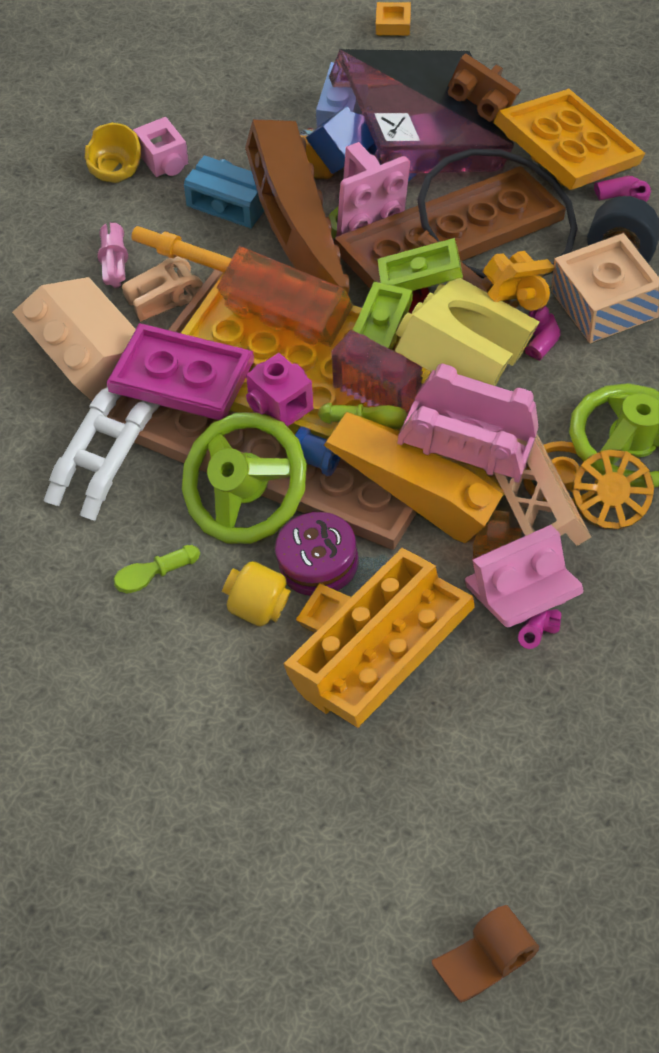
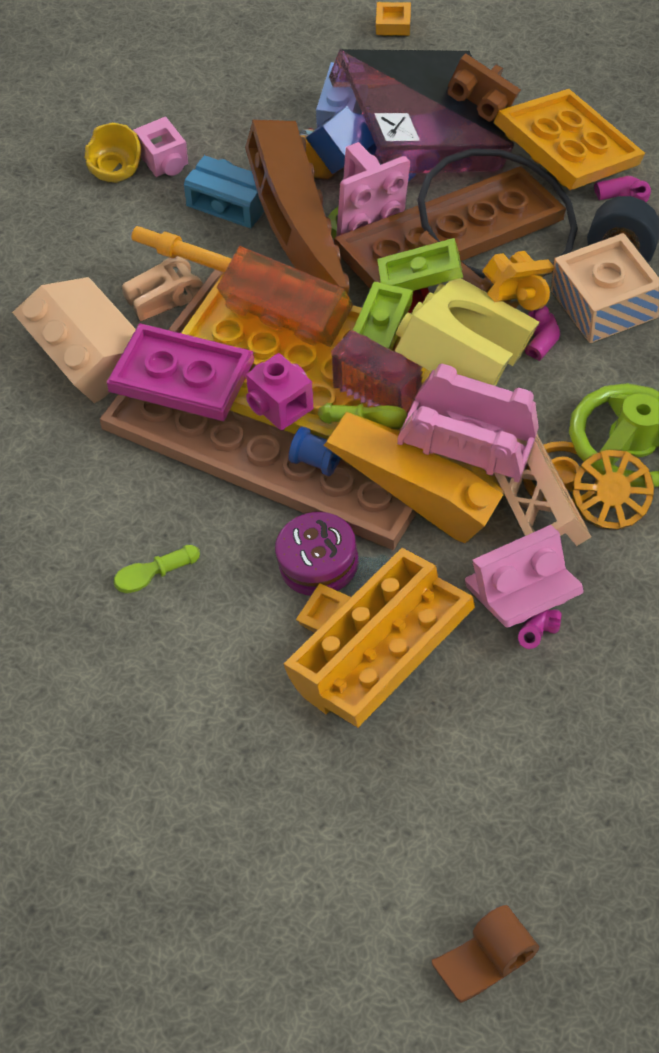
white piece [43,387,160,521] -> none
bright pink axle [98,223,128,288] -> none
lime piece [182,412,307,544] -> none
yellow head [222,561,291,627] -> none
clear orange tile [473,510,523,559] -> none

